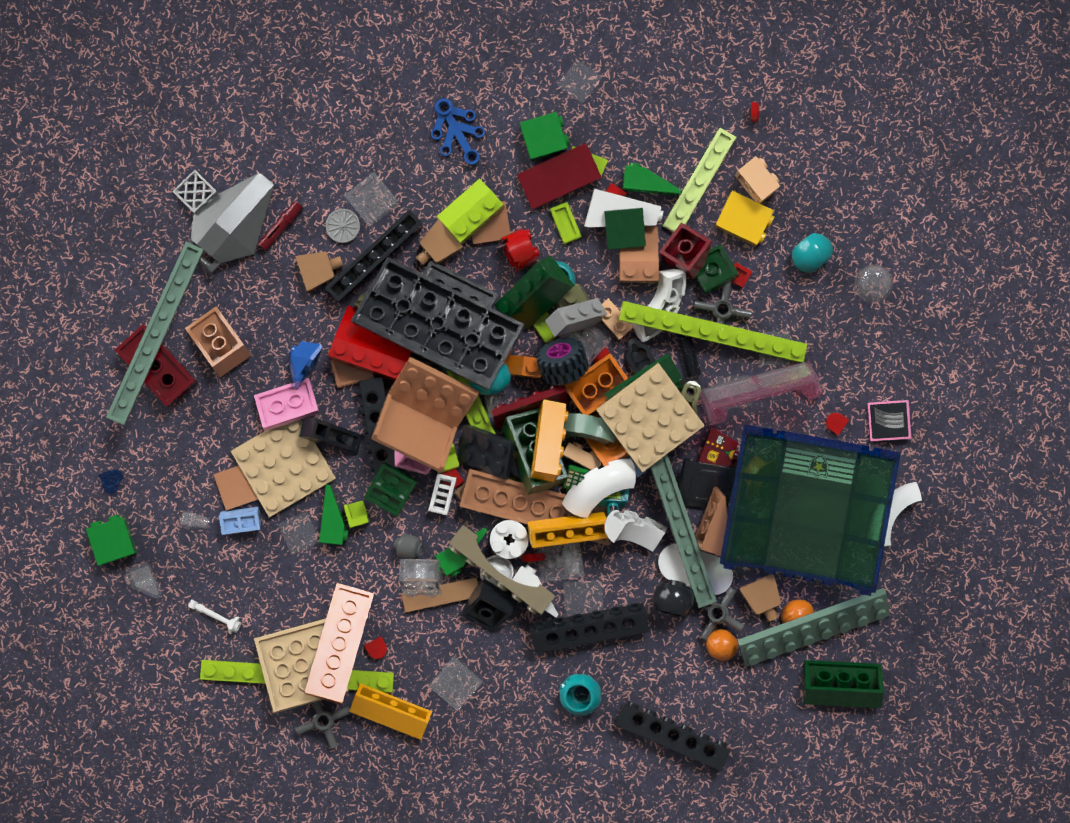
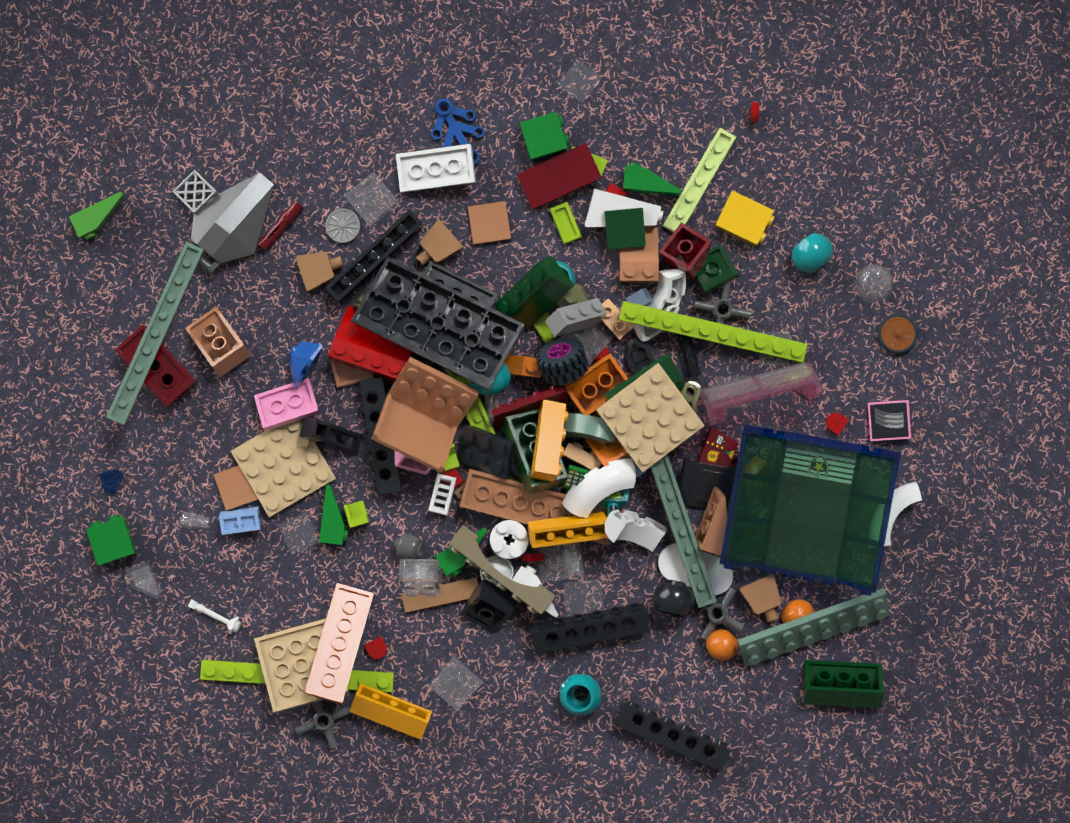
dark green slope [364,462,417,516] -> none
lime slope [437,178,505,245] -> none
red brick [500,229,540,273] -> none
red tile [730,262,752,289] -> none
light nougat brick [735,156,780,204] -> none
none -> bright green slope [69,192,125,240]
none -> white plate [396,144,476,193]
none -> sand blue plate [626,288,654,307]
none -> dark orange wheel [878,314,918,354]

